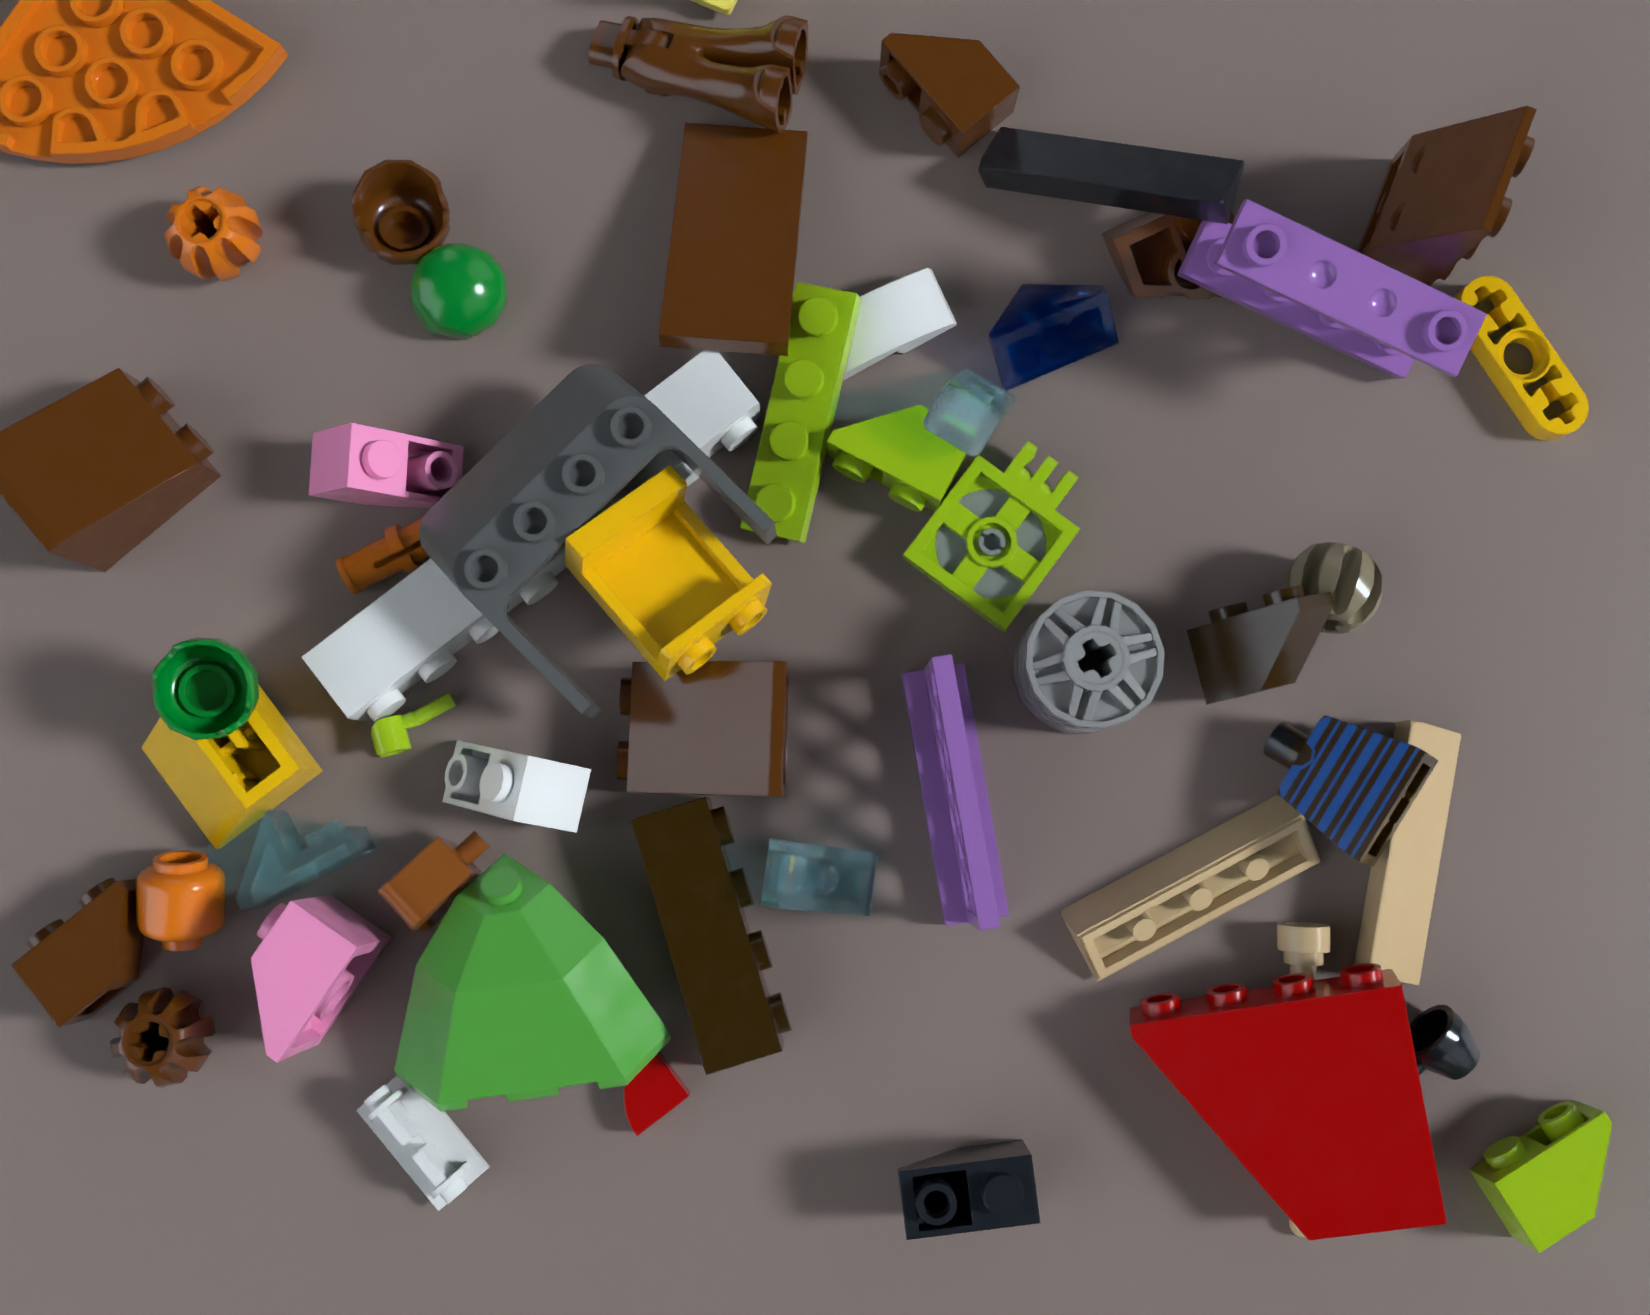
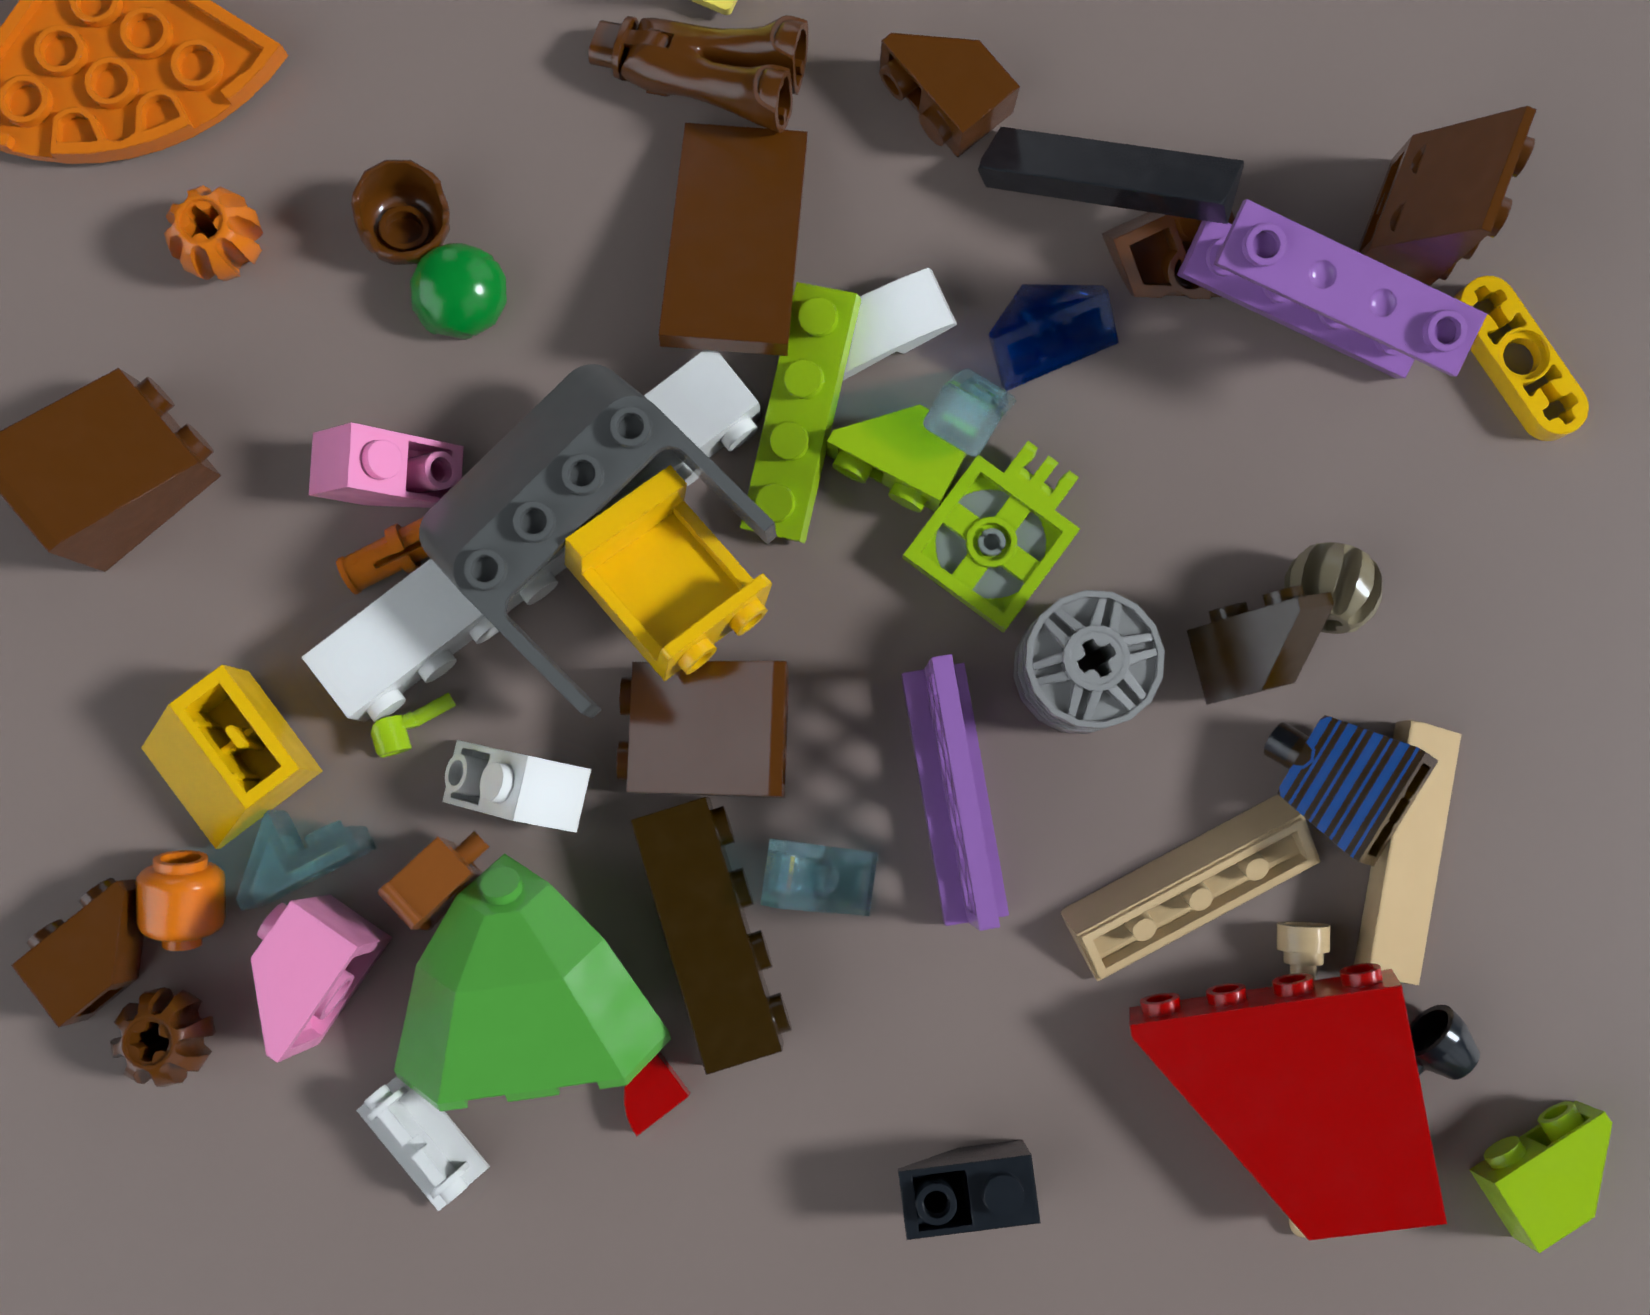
green hair [151,637,259,740] -> none

